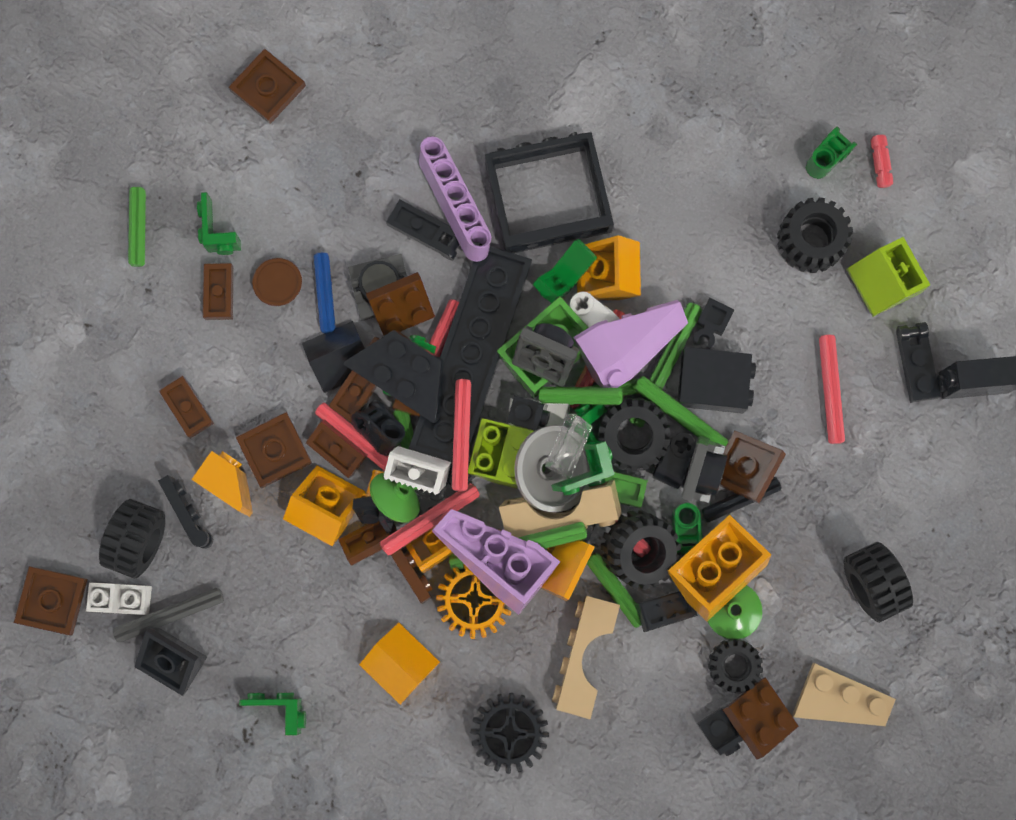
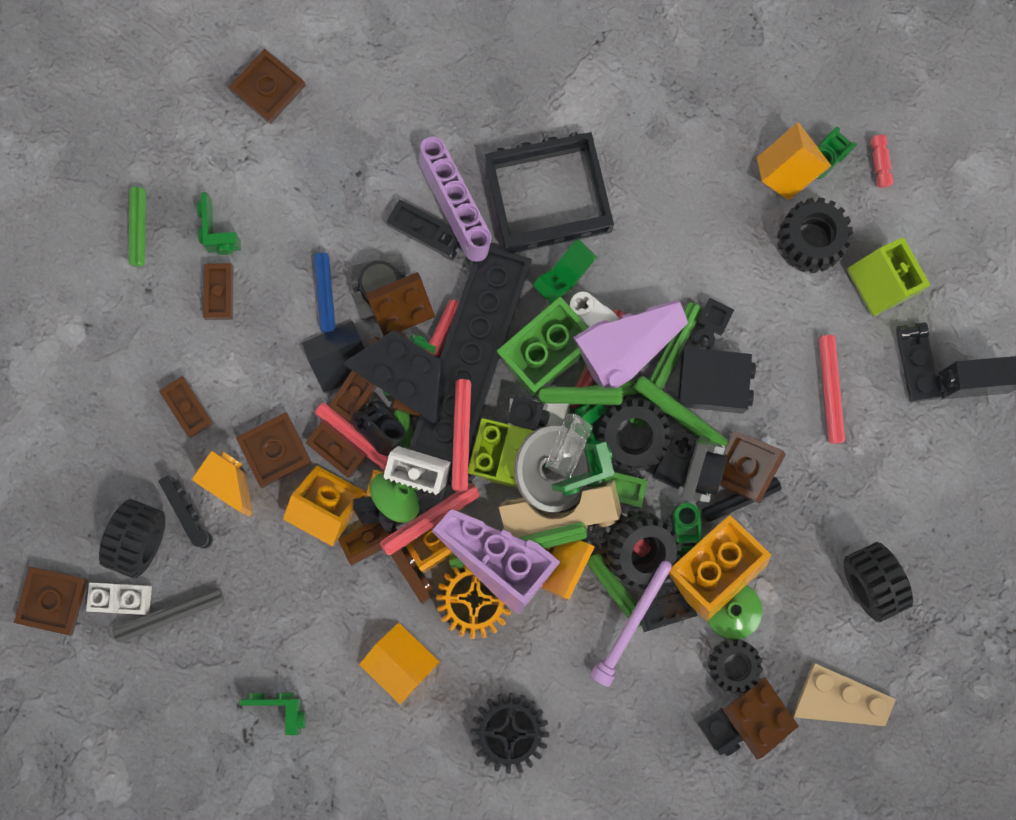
black slope [134,627,207,696] -> none
reddish brown piece [252,258,302,306] -> none
dark grey piece [512,323,580,387] -> none
tan arch [552,596,620,719] -> none
light orange slope [577,235,641,300] -> none
none -> lavender piece [590,561,672,687]
none -> light orange slope [757,122,831,200]

